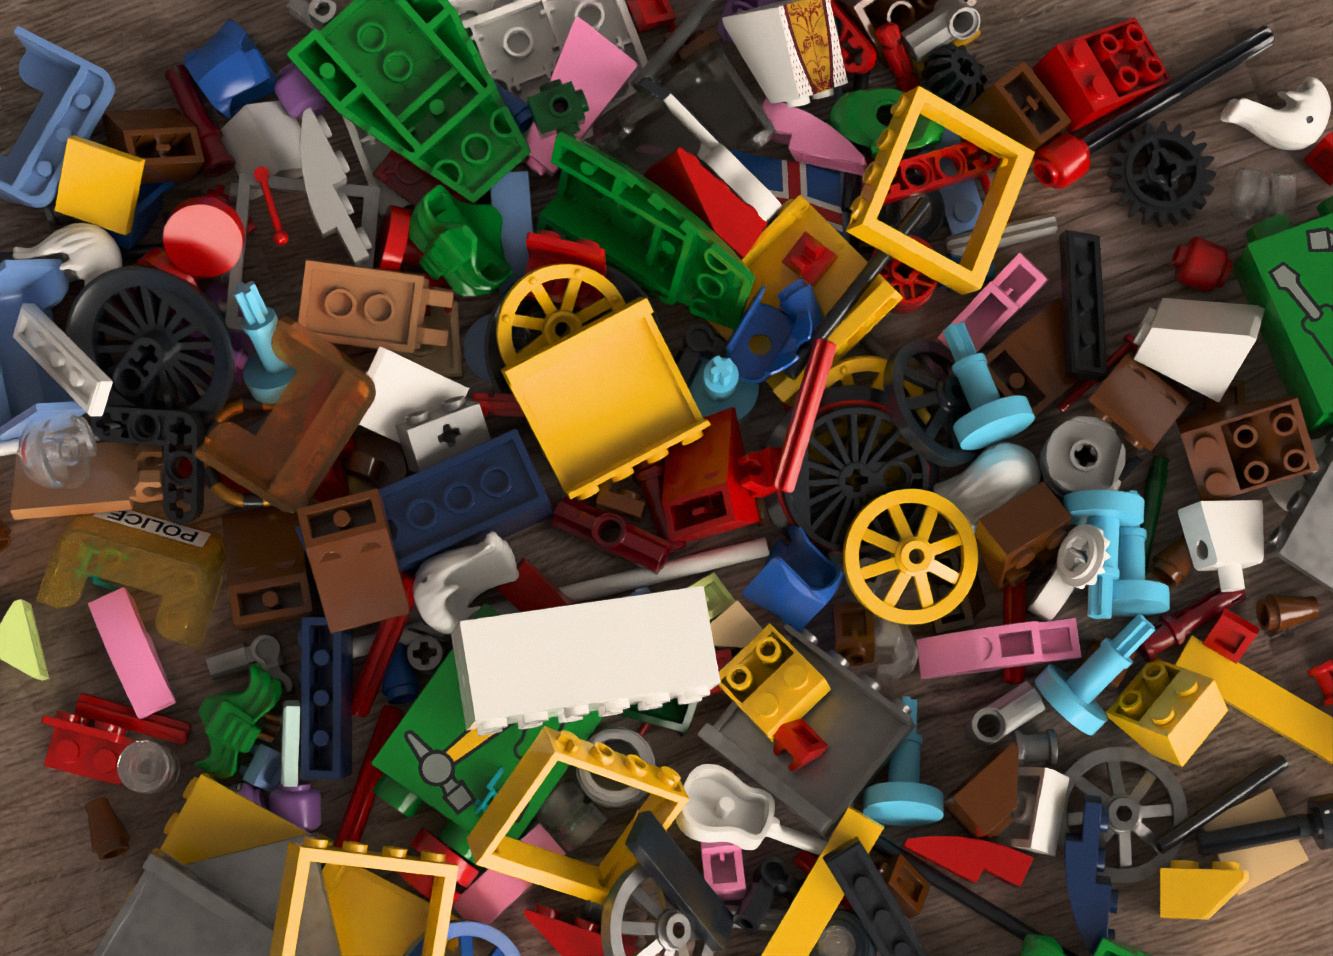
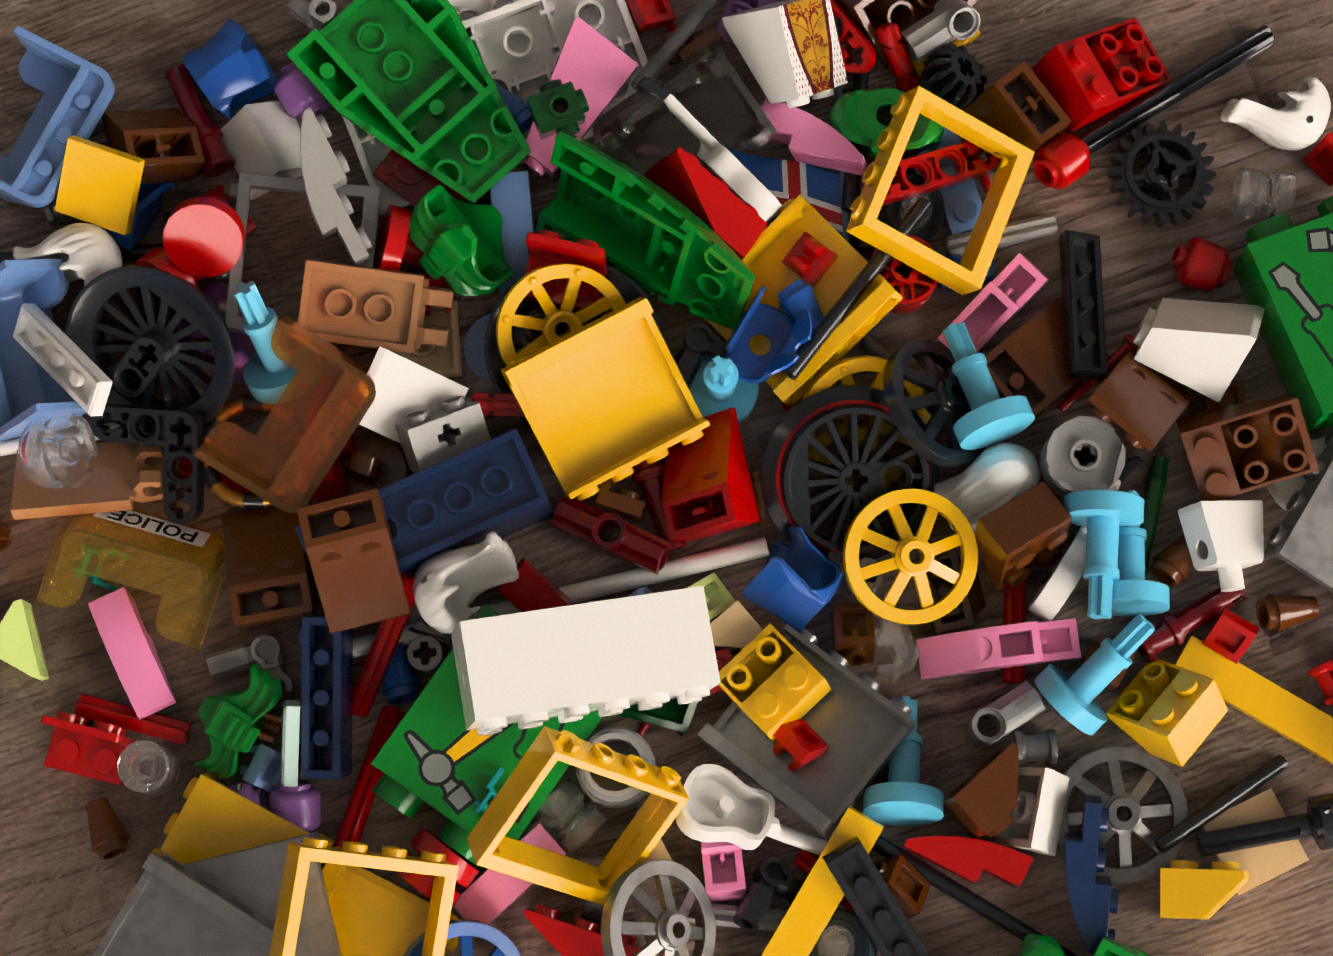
red hinge [254,166,289,245] -> none
black tile [625,811,734,951] -> none
red tile [738,447,782,498] -> none
axle [771,338,836,493] -> none
white gear [1057,524,1111,589] -> none

